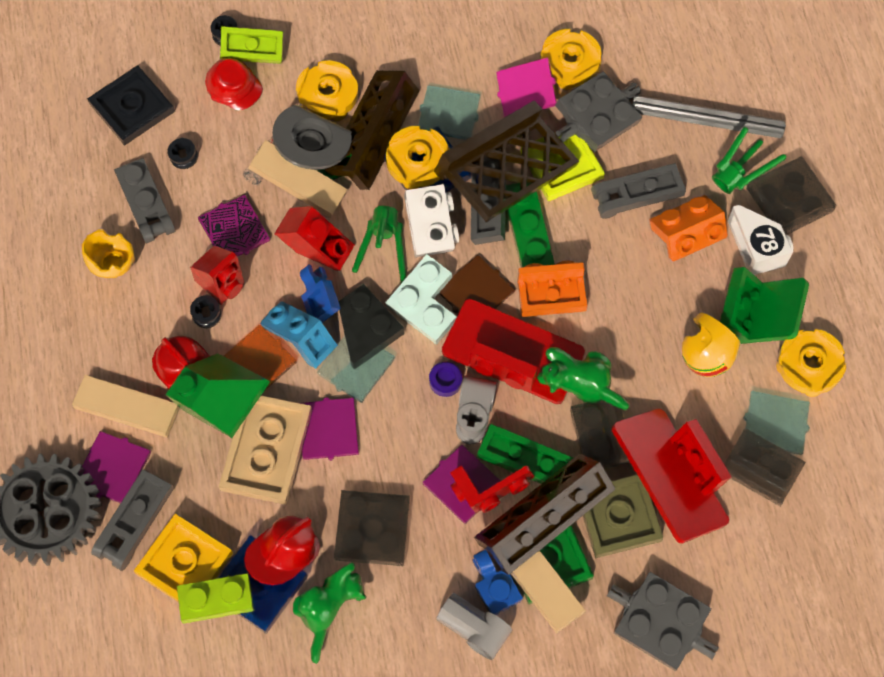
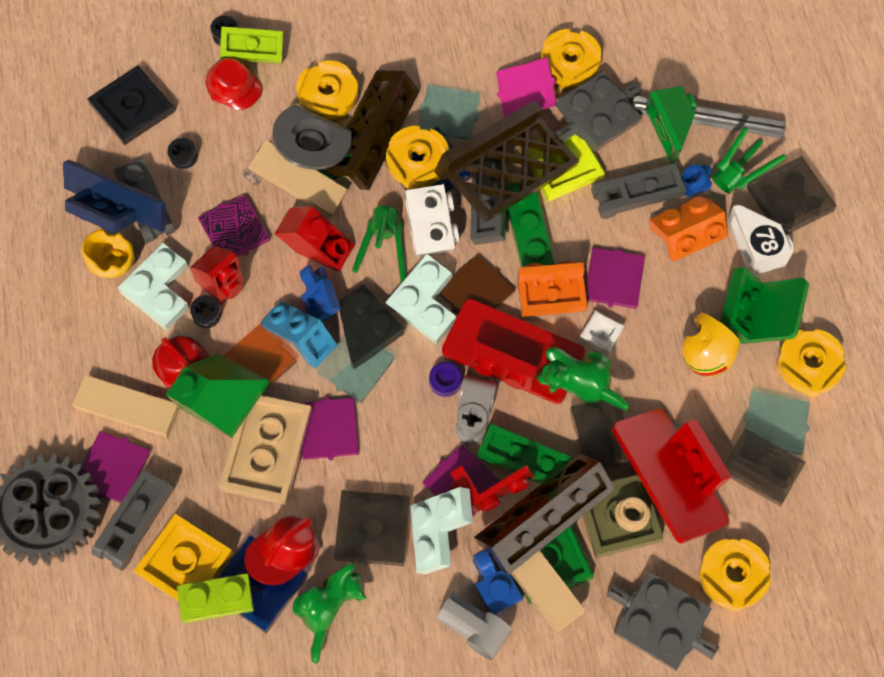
none -> dark blue bracket [63,159,166,233]
none -> light aqua plate [118,243,189,331]
none -> light aqua plate [410,487,473,574]
none -> white tile [579,311,624,356]
none -> magenta piece [585,247,645,309]
none -> tan plate [615,497,650,532]
none -> green slope [645,86,697,164]
none -> blue plate [681,164,712,197]
none -> yellow plate [698,538,771,611]

